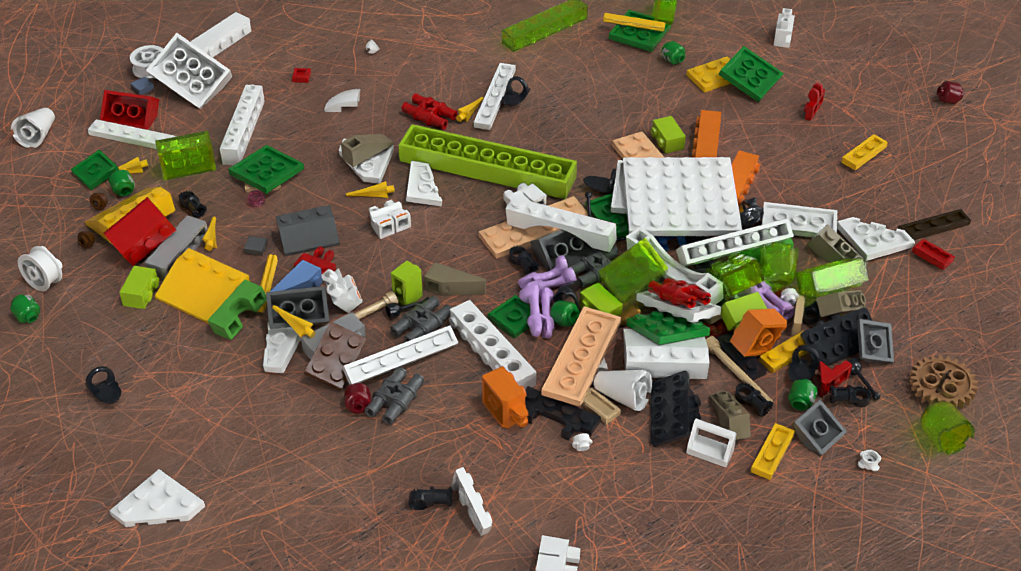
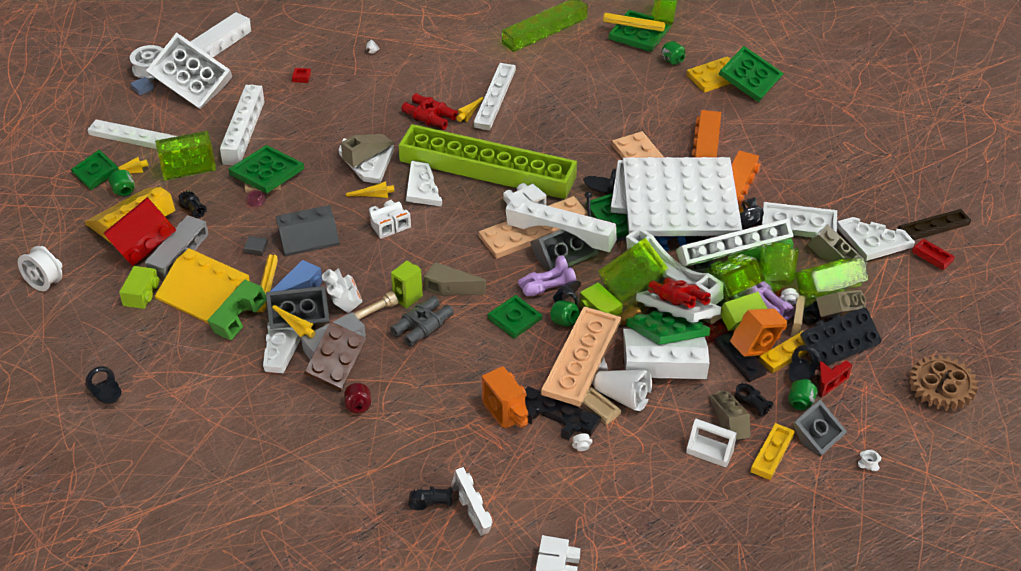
green head [10,294,40,323] -> none
white cone [11,108,55,148] -> none
reddish brown plate [78,231,95,249] -> none
reddish brown plate [90,193,108,210] -> none
red slope [100,90,160,130] -> none
white plate [110,469,205,527] -> none
yellow piece [202,216,217,251] -> none
red hinge [294,246,336,274] -> none
white brick [324,89,360,112] -> none
white plate [342,325,458,385] -> none
dark grey pin [364,367,424,425] -> none
black hinge [385,297,429,319] -> none
white brick [449,300,536,389] -> none
black piece [502,76,531,107] -> none
black connector [509,245,540,275] -> none
lavender piece [519,285,554,339] -> none
dark grey pin [568,245,630,289] -> none
lime brick [650,116,686,154] -> none
black bracket [651,371,701,447] -> none
tan piece [706,336,773,402] -> none
white hips [773,8,795,48] -> none
red hinge [804,82,825,121] -> none
black connector [829,385,871,407] -> none
yellow plate [841,134,888,171] -> none
black hinge [848,358,880,400] -> none
dark grey slope [857,319,894,363] -> none
clear neon green cylinder [920,401,975,455] -> none
dark red head [937,81,964,104] -> none

